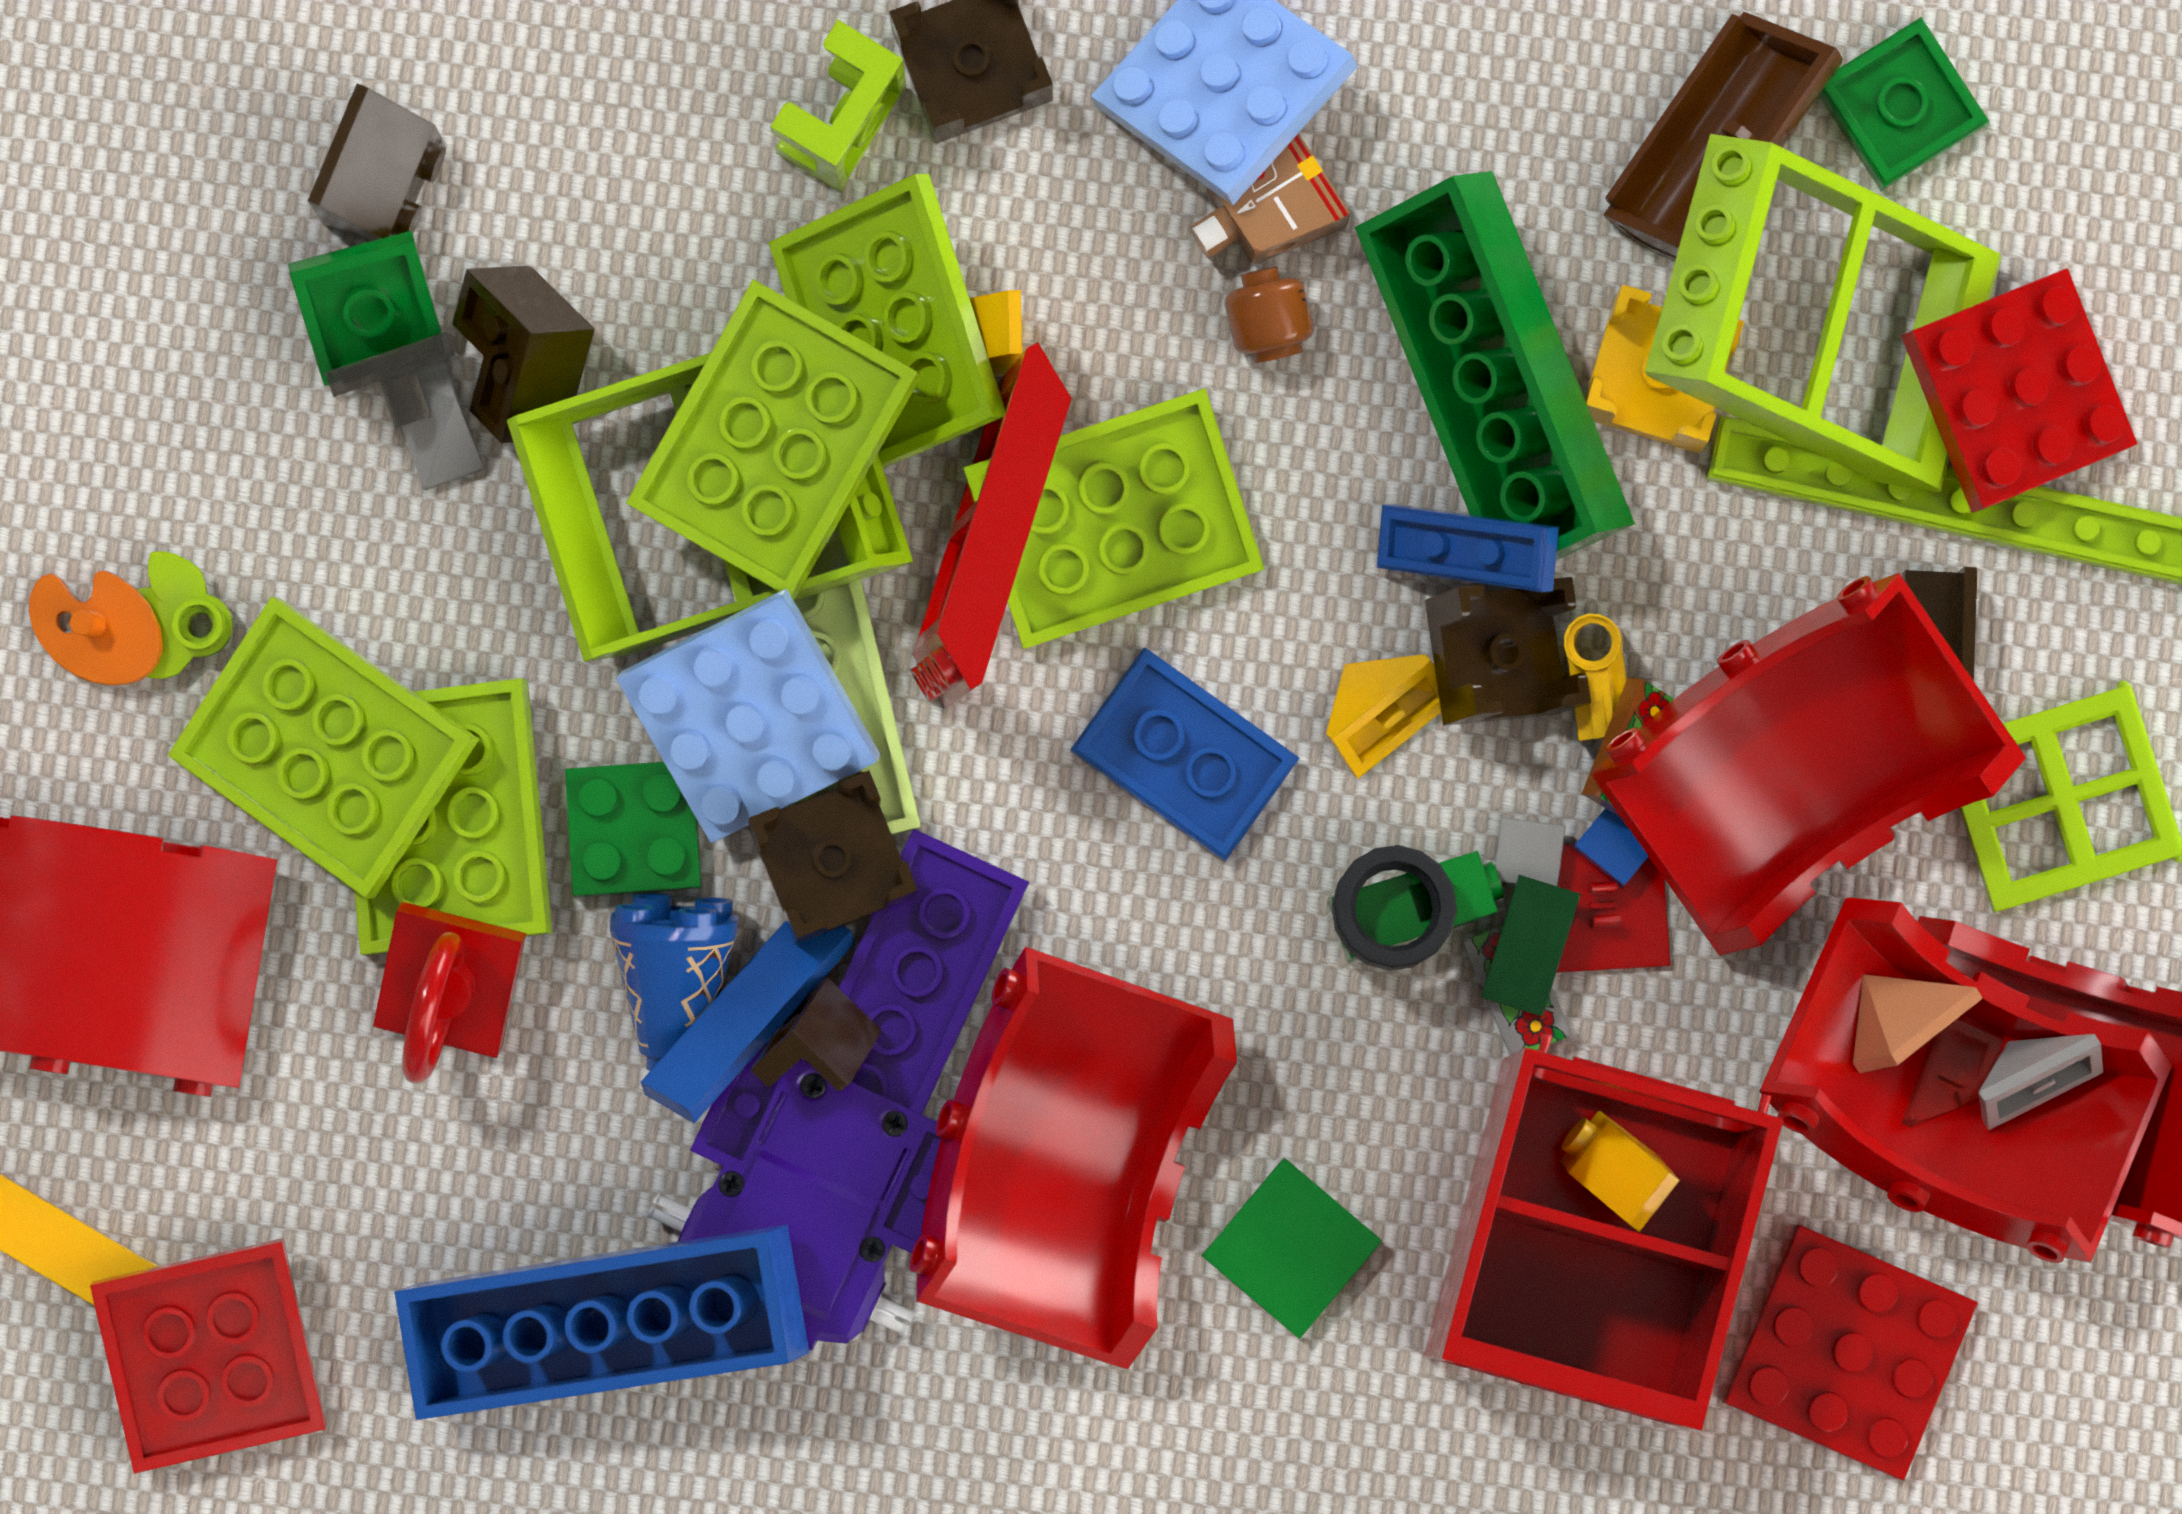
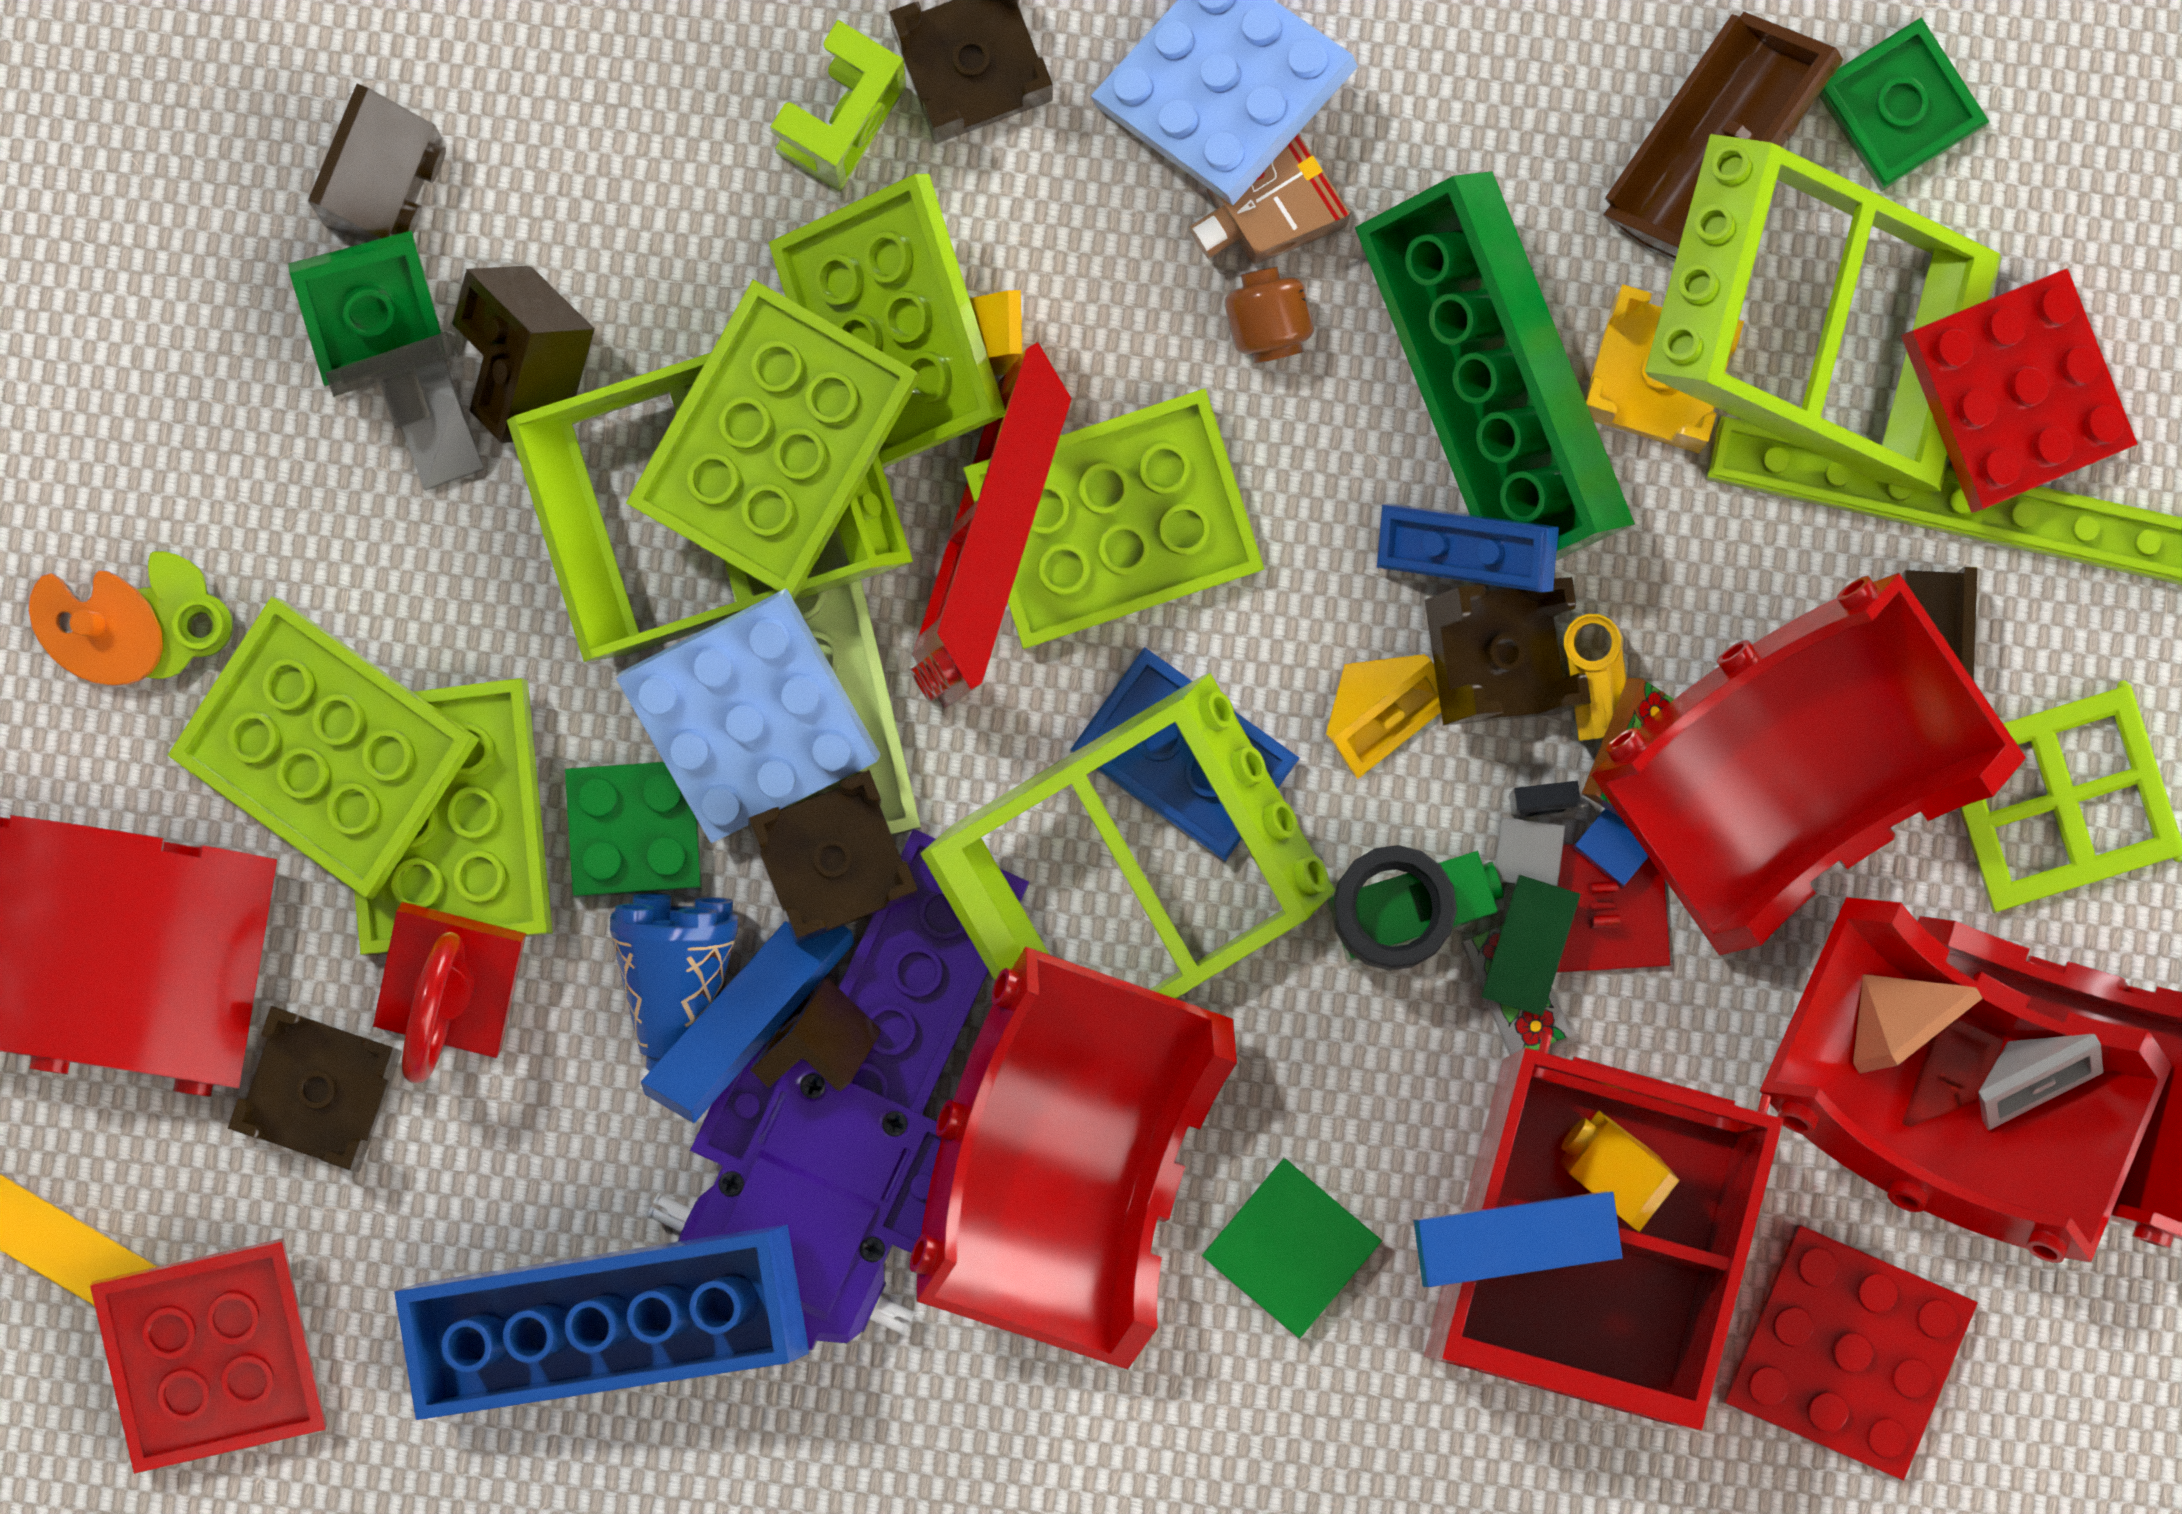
none -> dark brown panel [228,1006,402,1172]
none -> lime window [920,672,1335,999]
none -> blue tile [1413,1191,1623,1287]
none -> black tile [1509,780,1581,818]

